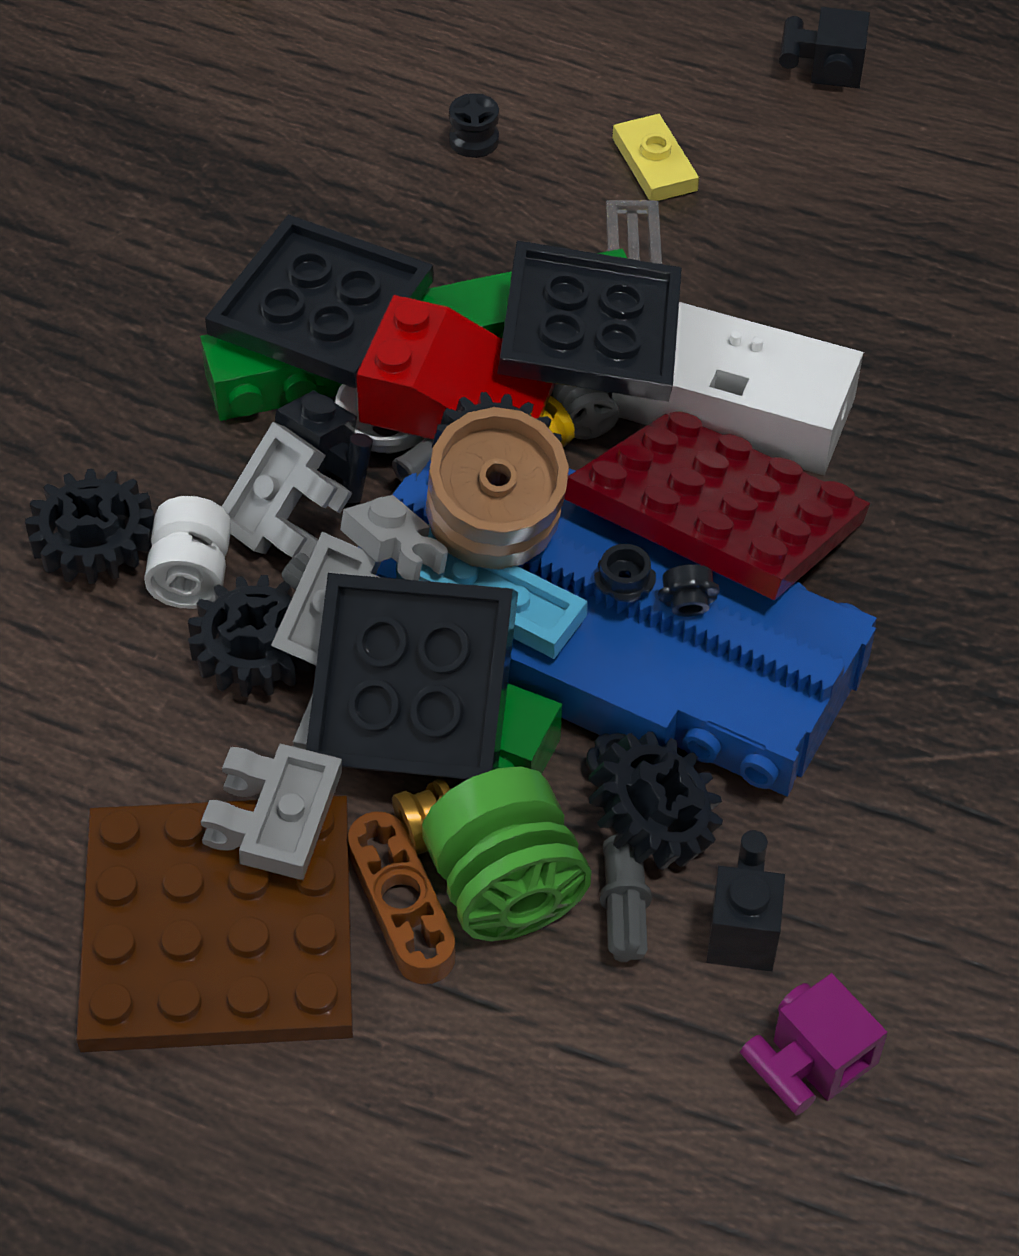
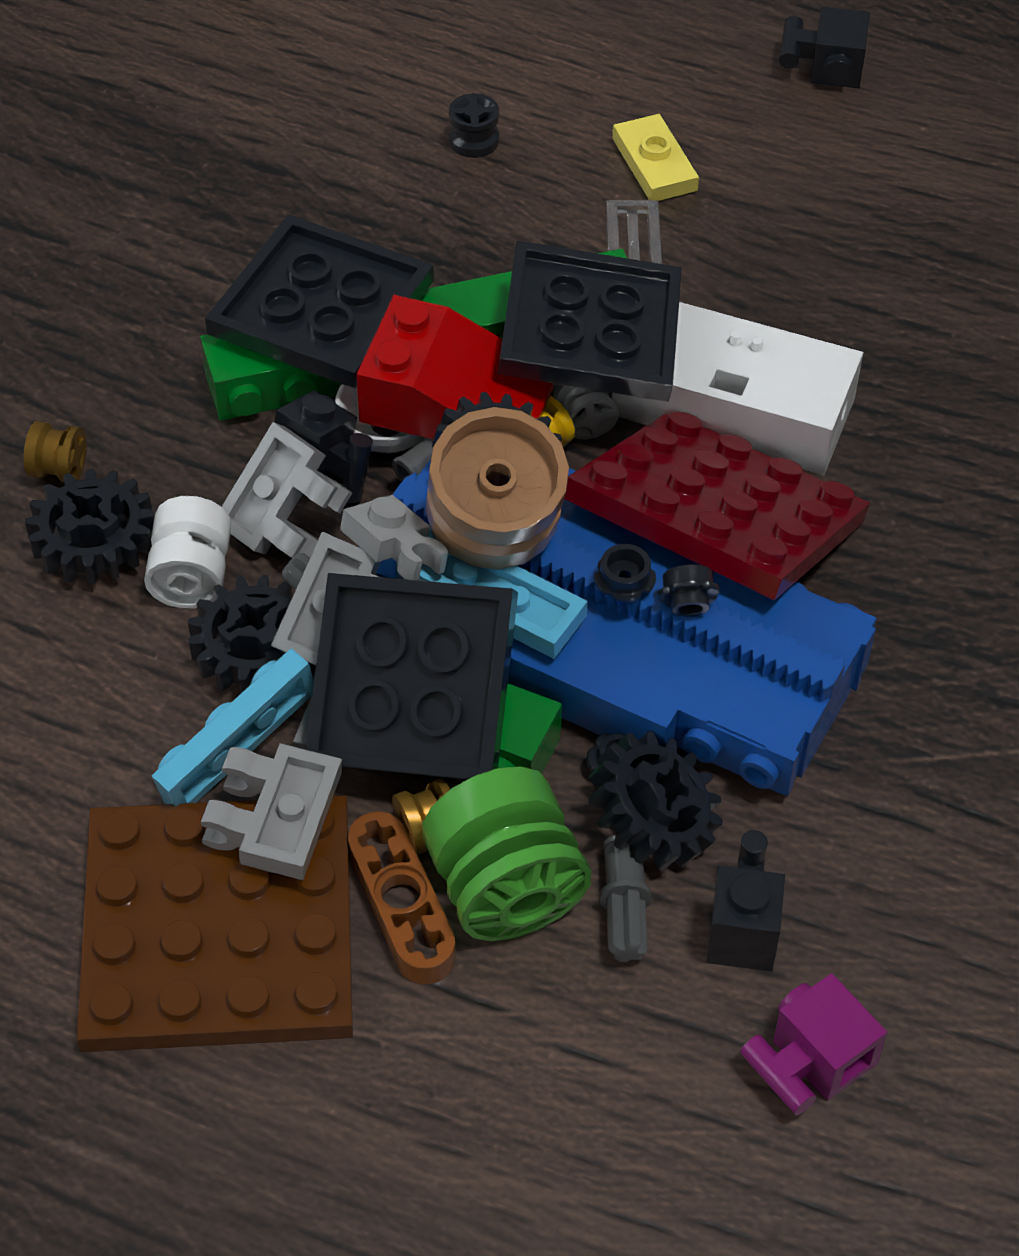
none -> pearl gold wheel [23,421,87,482]
none -> medium azure plate [151,648,314,807]

